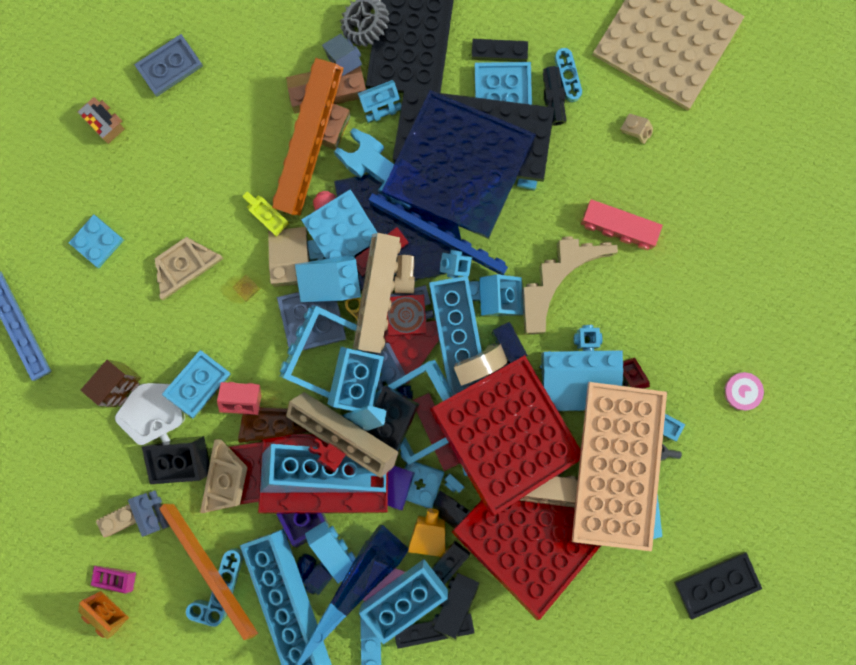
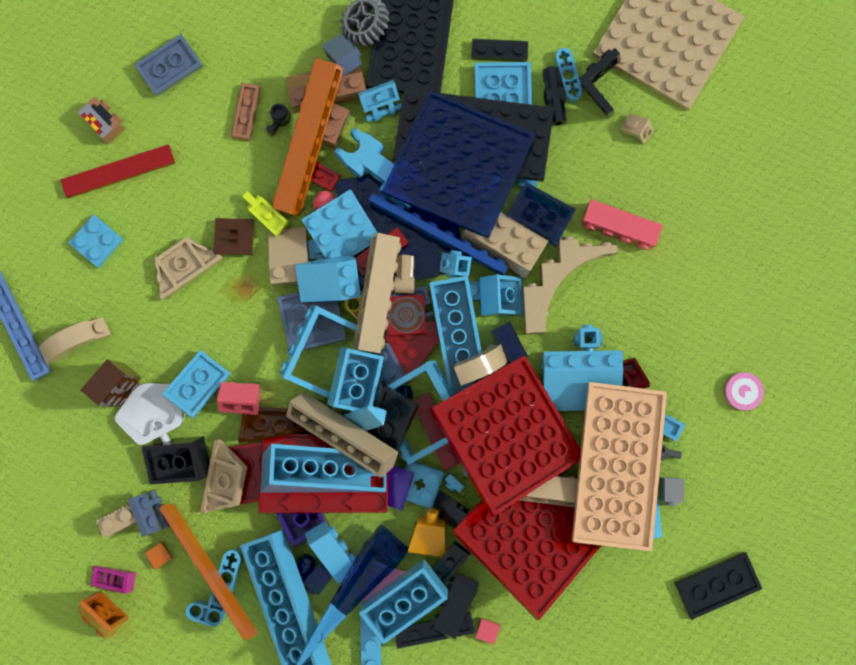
red plate [308,439,346,472] -> none
none -> tan arch [38,317,111,364]
none -> red tile [60,144,176,198]
none -> orange tile [145,542,173,570]
none -> reddish brown piece [214,218,254,256]
none -> nougat tile [231,83,261,141]
none -> black piece [266,103,290,136]
none -> red plate [311,162,341,193]
none -> tan brick [461,201,548,278]
none -> coral tile [475,618,500,644]
none -> clear blue brick [507,182,576,247]
none -> black bracket [579,48,621,118]
none -> light grey brick [660,477,684,506]

